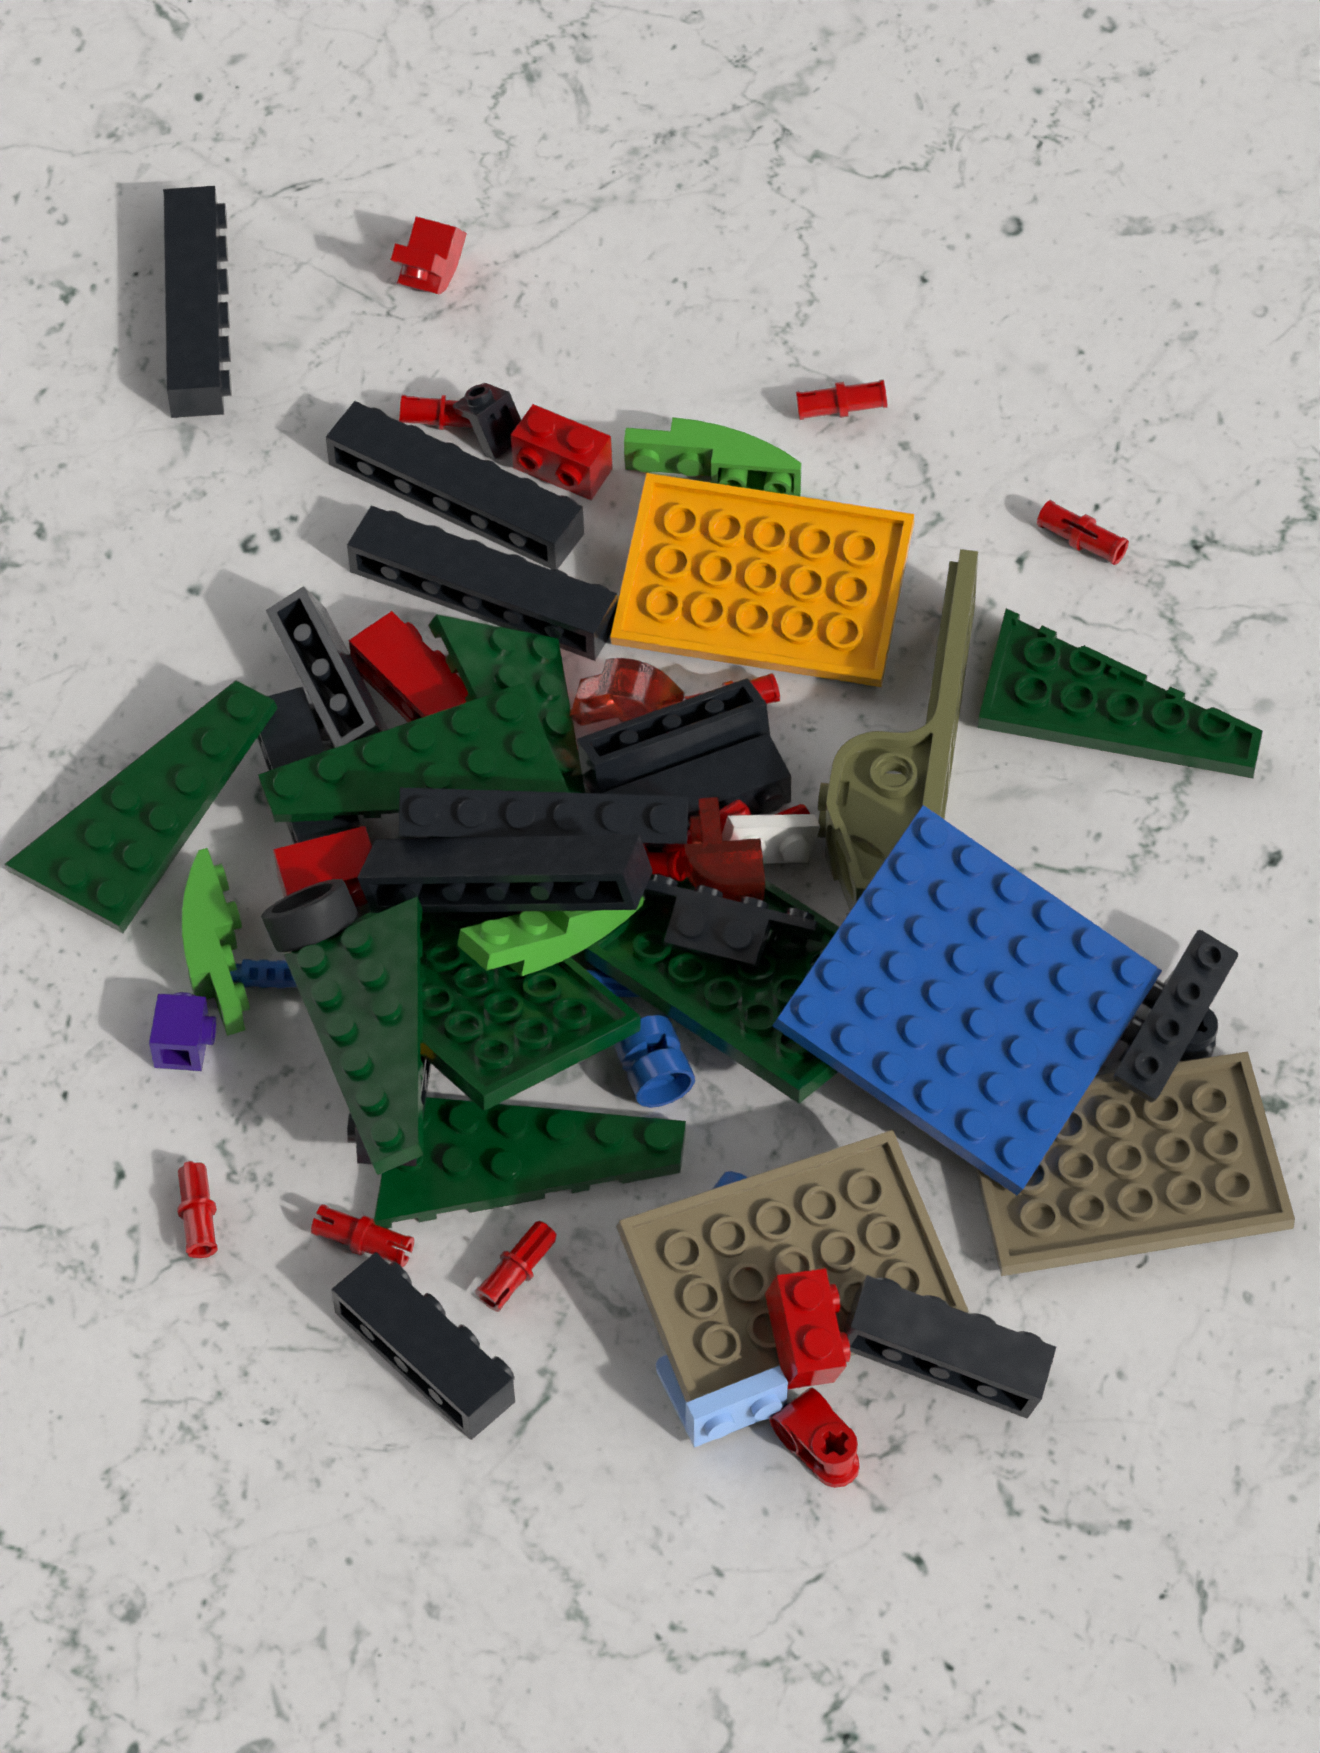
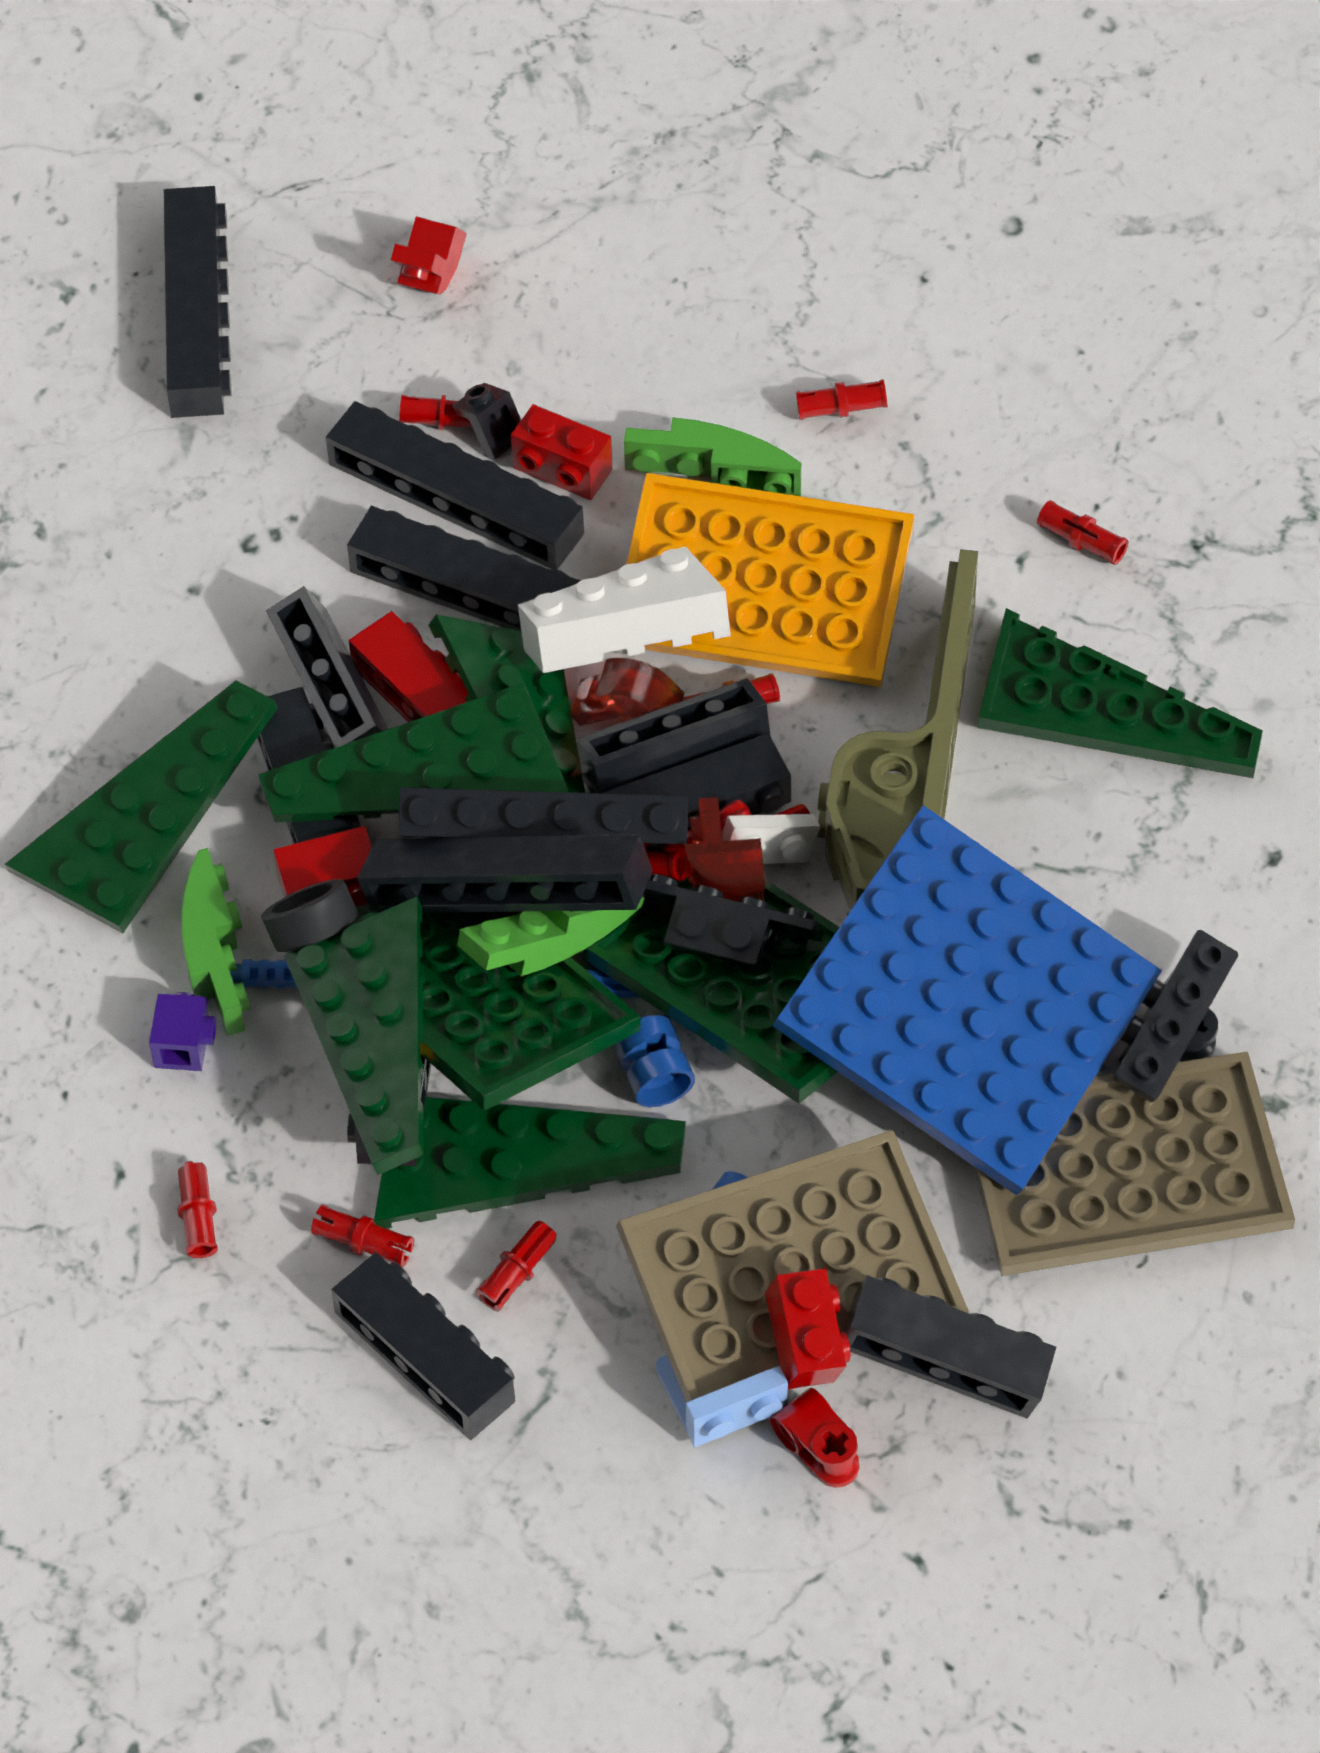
none -> white wedge [518,546,731,673]

